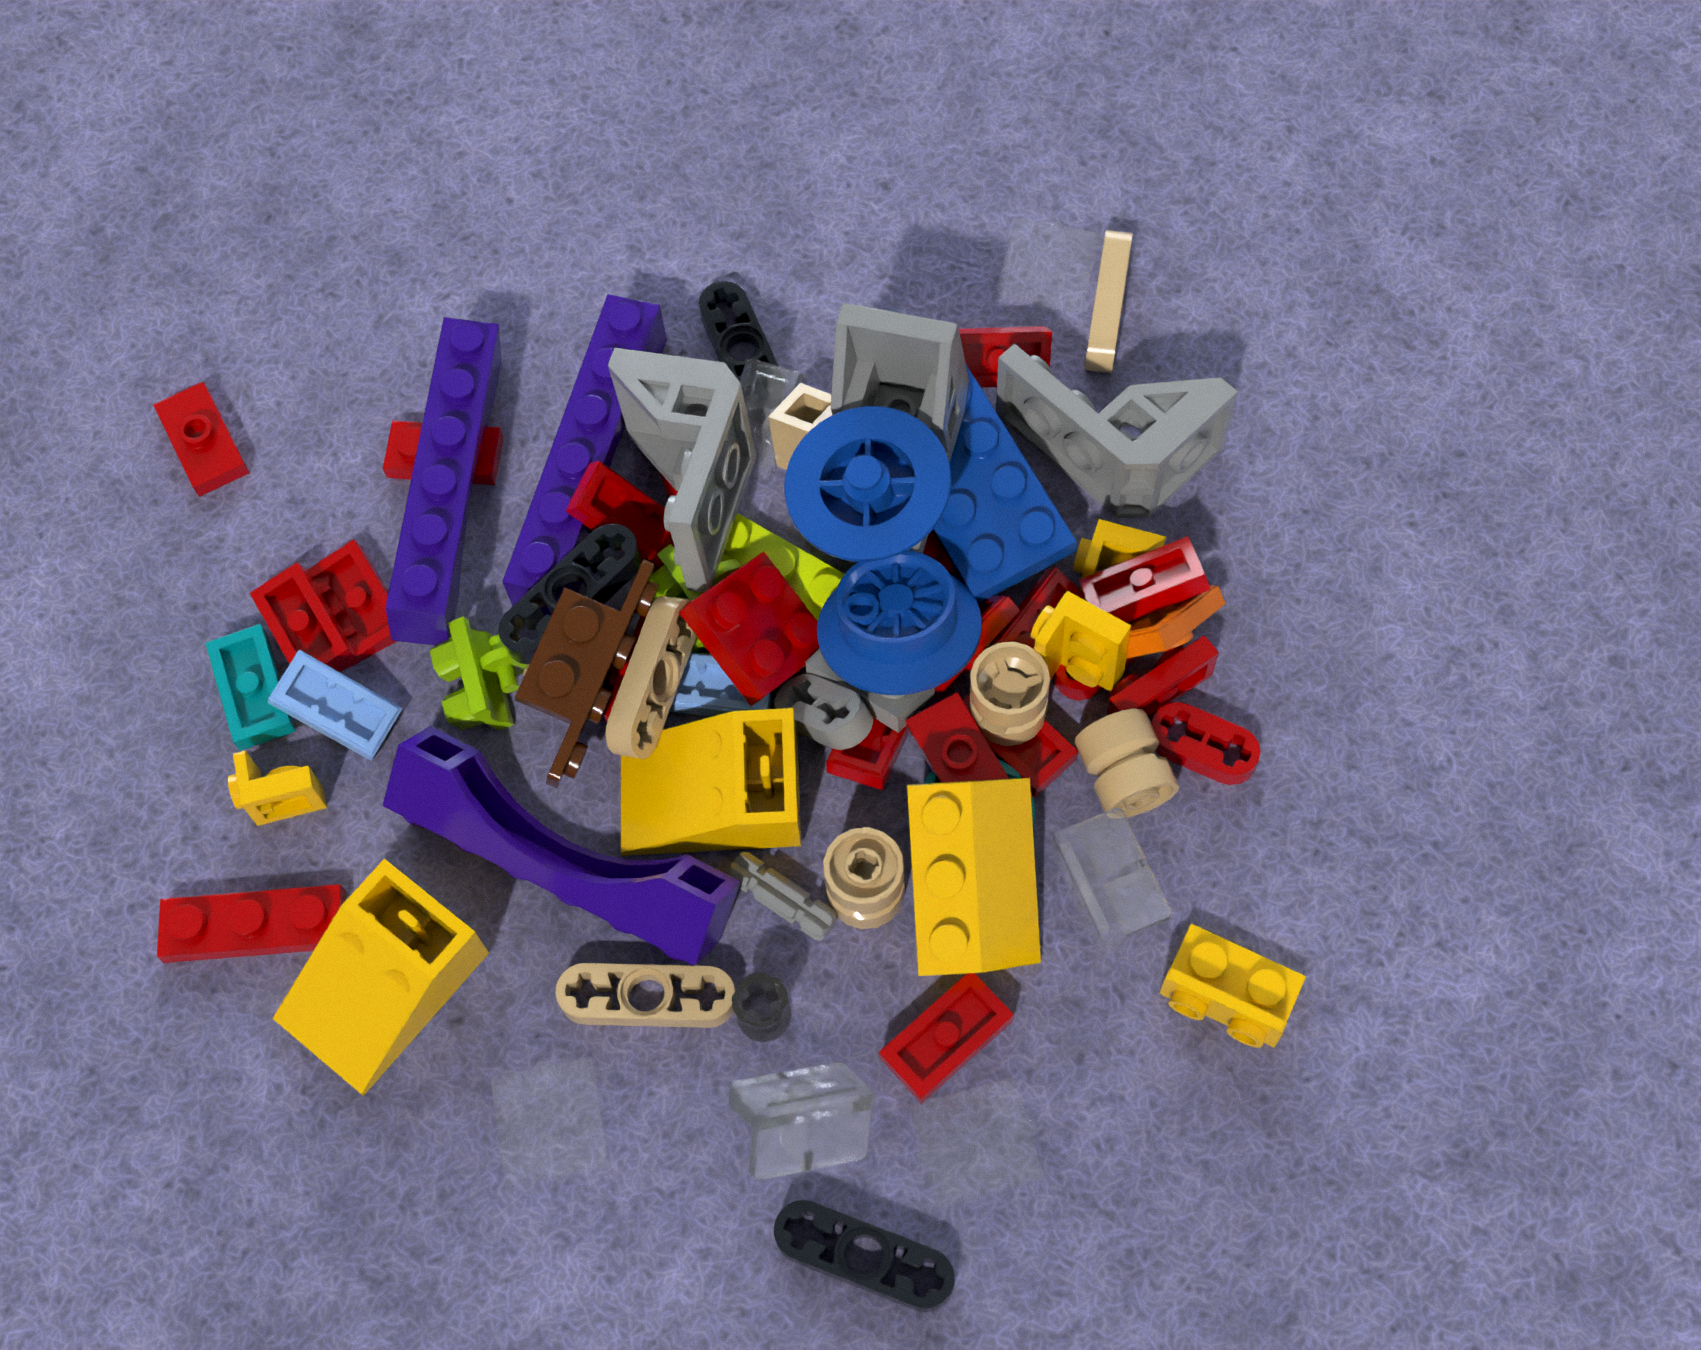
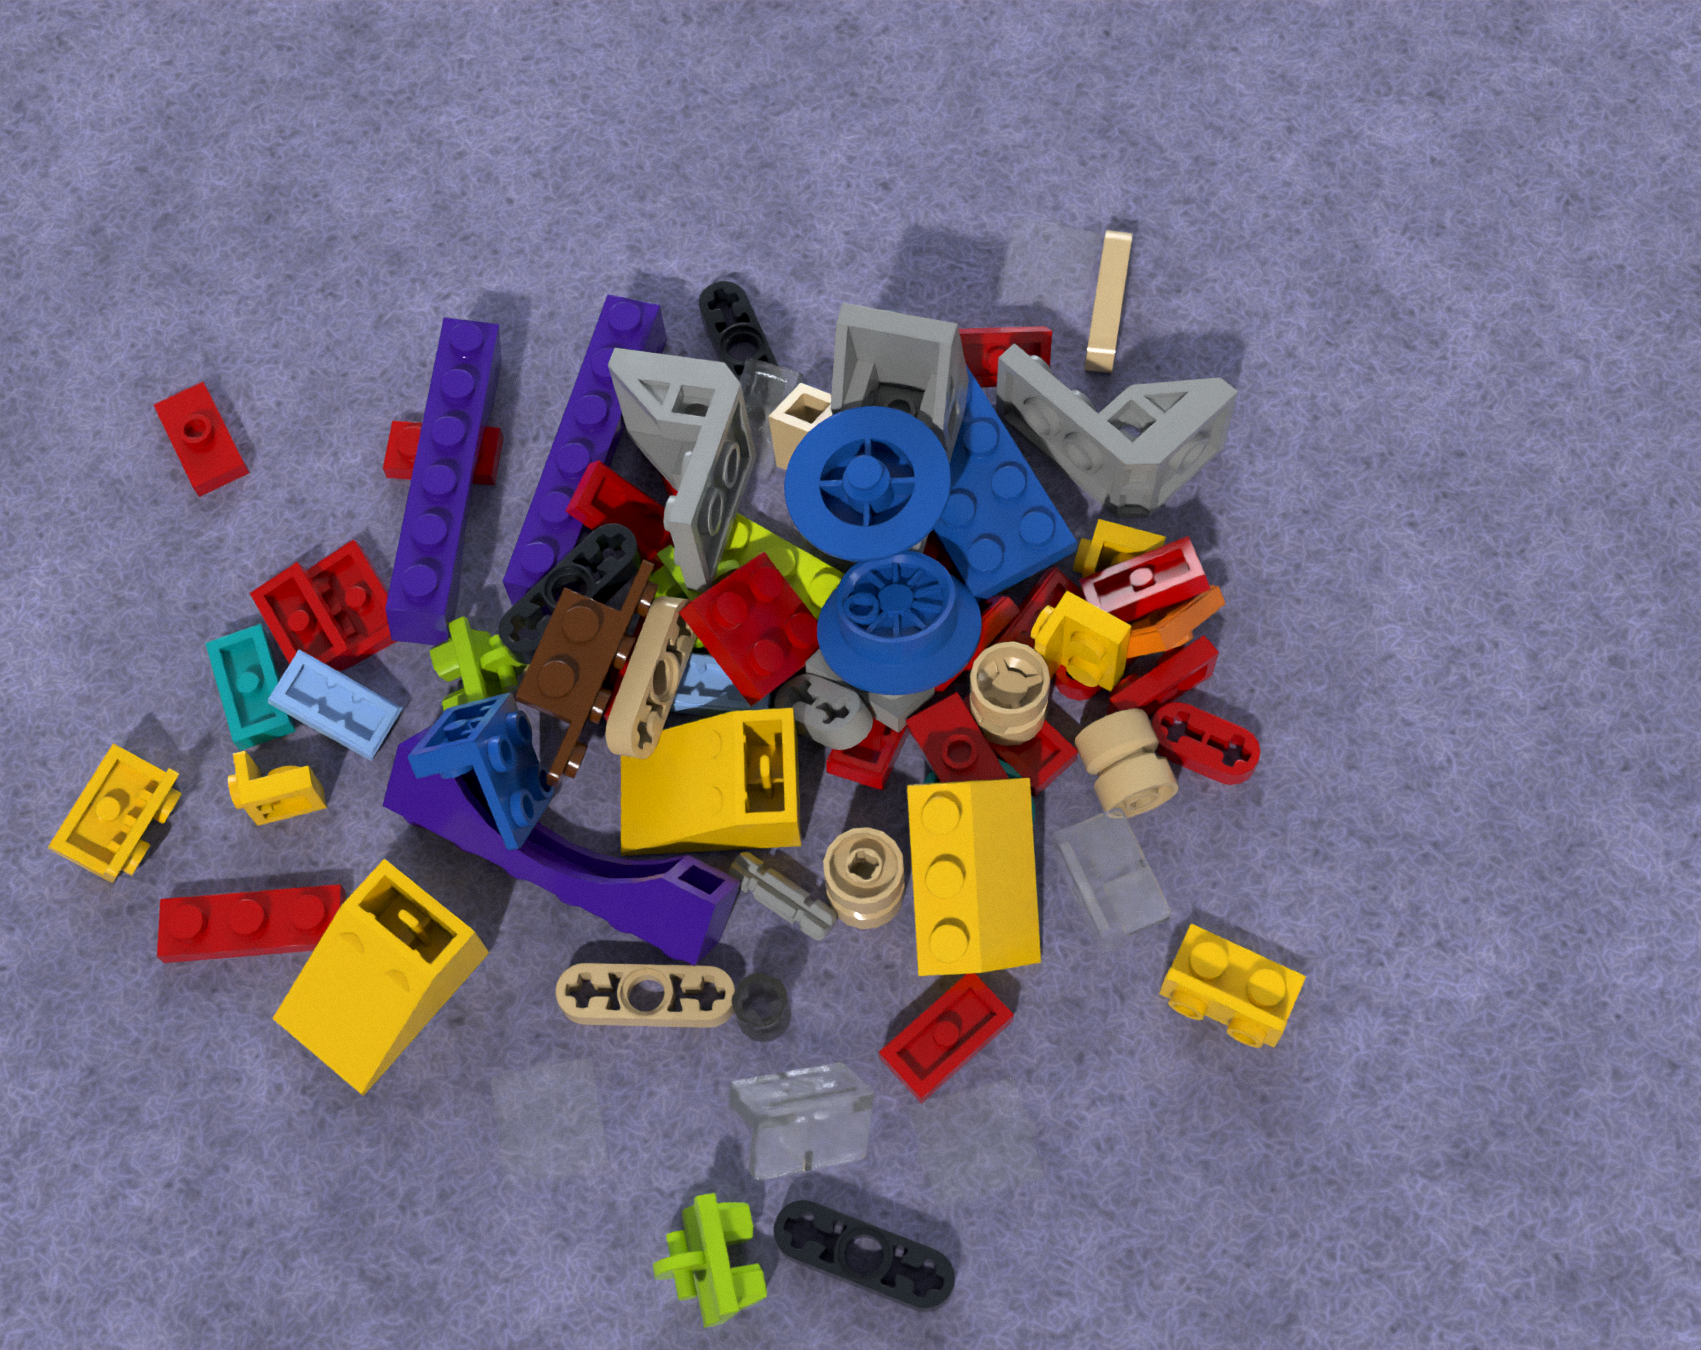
none -> yellow bracket [48,743,182,883]
none -> blue bracket [408,692,553,851]
none -> lime hips [652,1193,767,1328]

